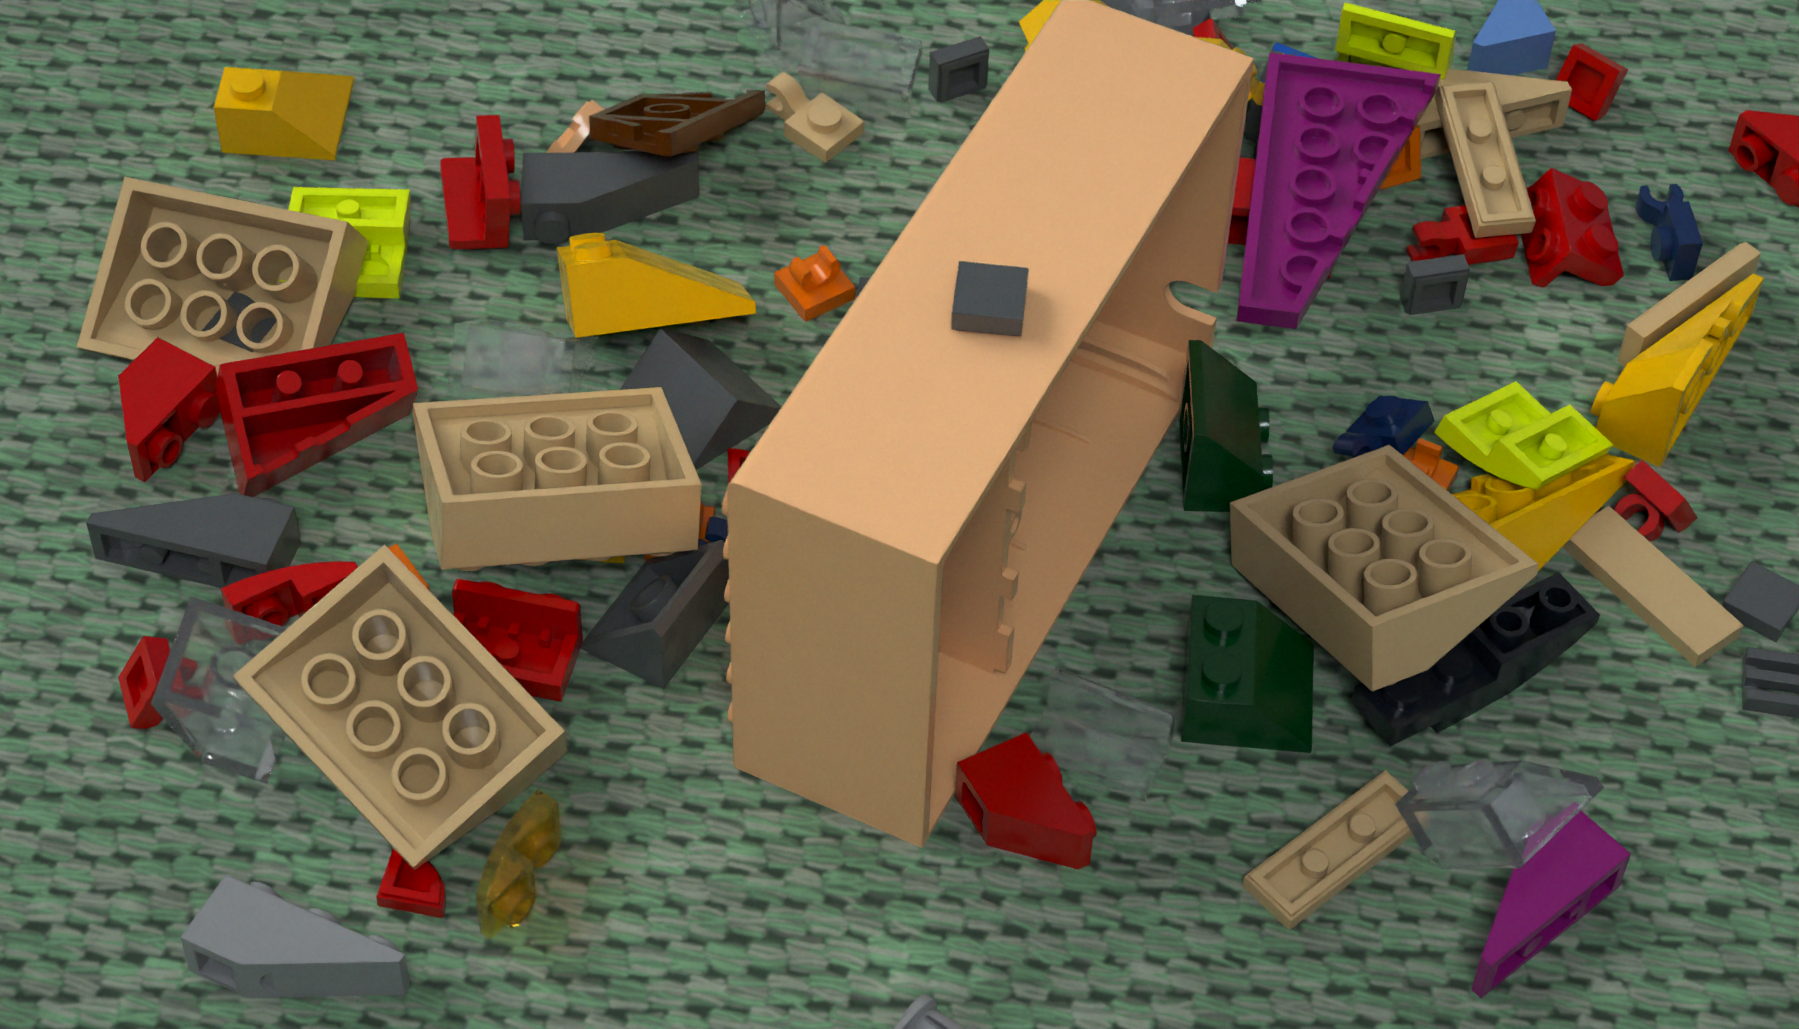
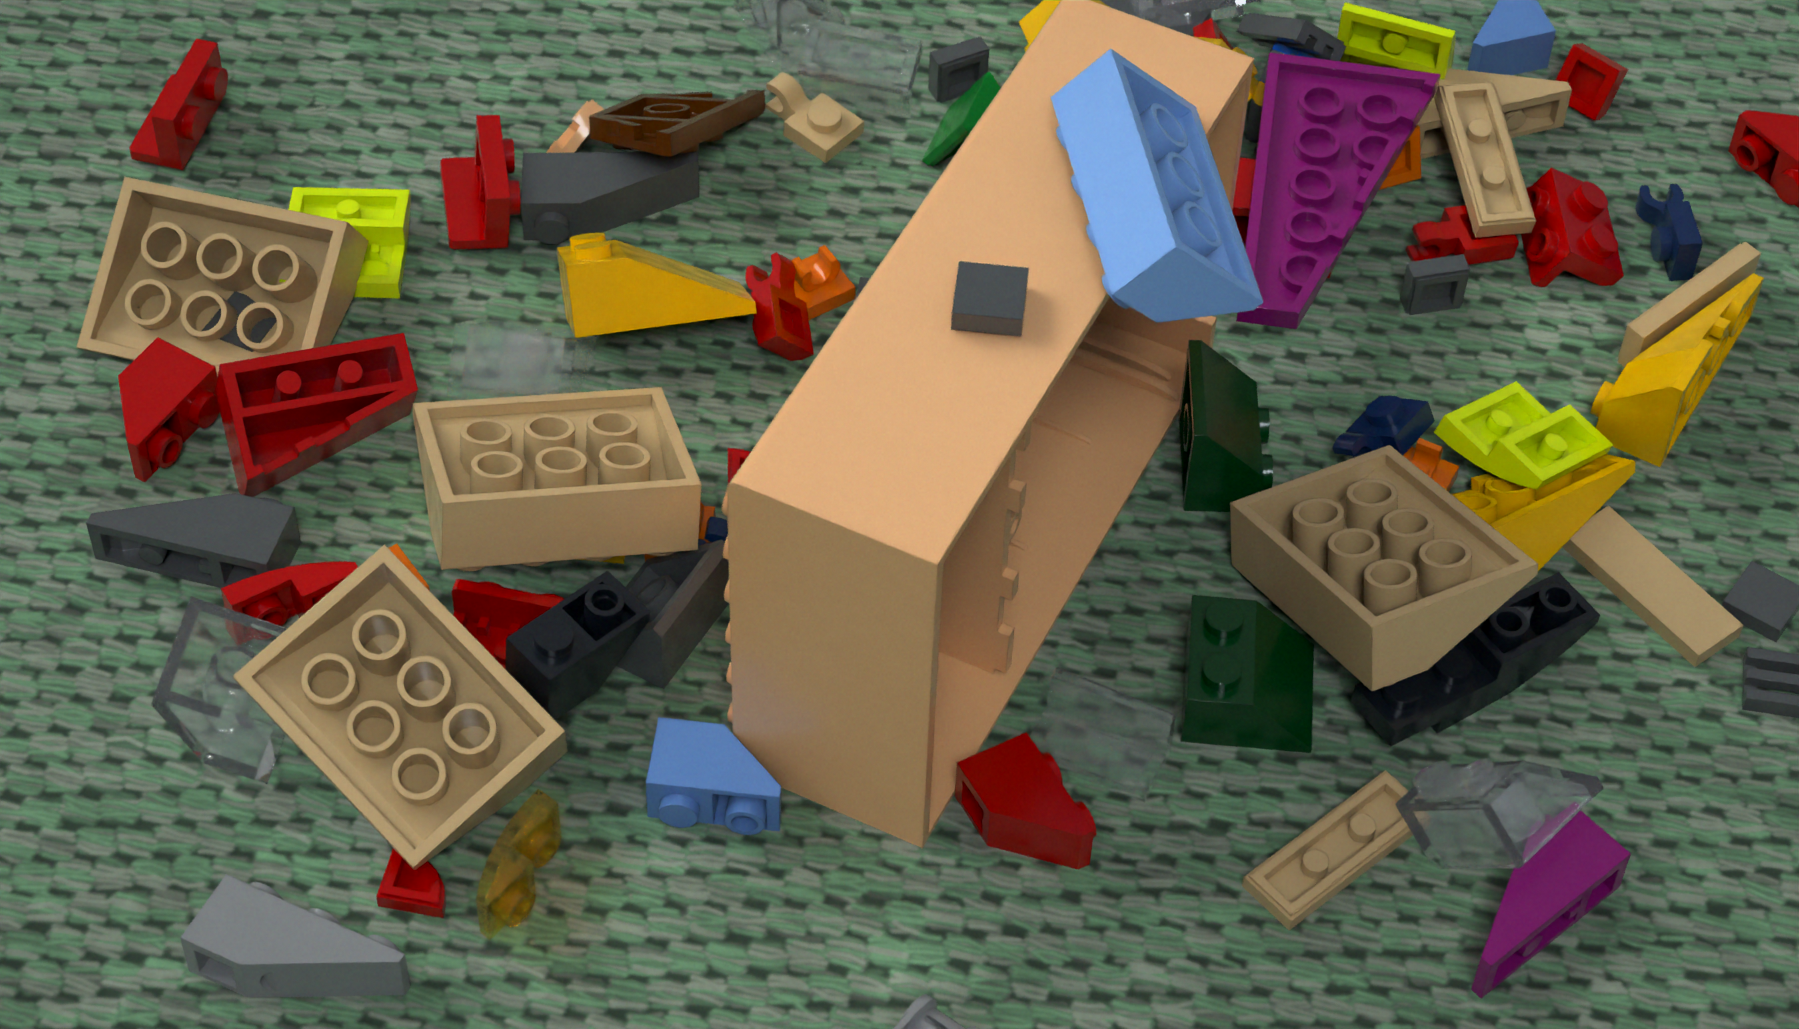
red tile [118,636,201,729] -> none
yellow slope [213,67,355,160] -> none
dark grey slope [620,328,782,470] -> none
red tile [1614,459,1698,542] -> none
none -> red bracket [129,38,228,170]
none -> black slope [505,571,651,720]
none -> medium blue slope [646,717,781,835]
none -> red plate [745,252,814,361]
none -> green slope [922,72,1001,167]
none -> light blue slope [1051,49,1264,323]
none -> dark grey tile [1237,13,1346,61]

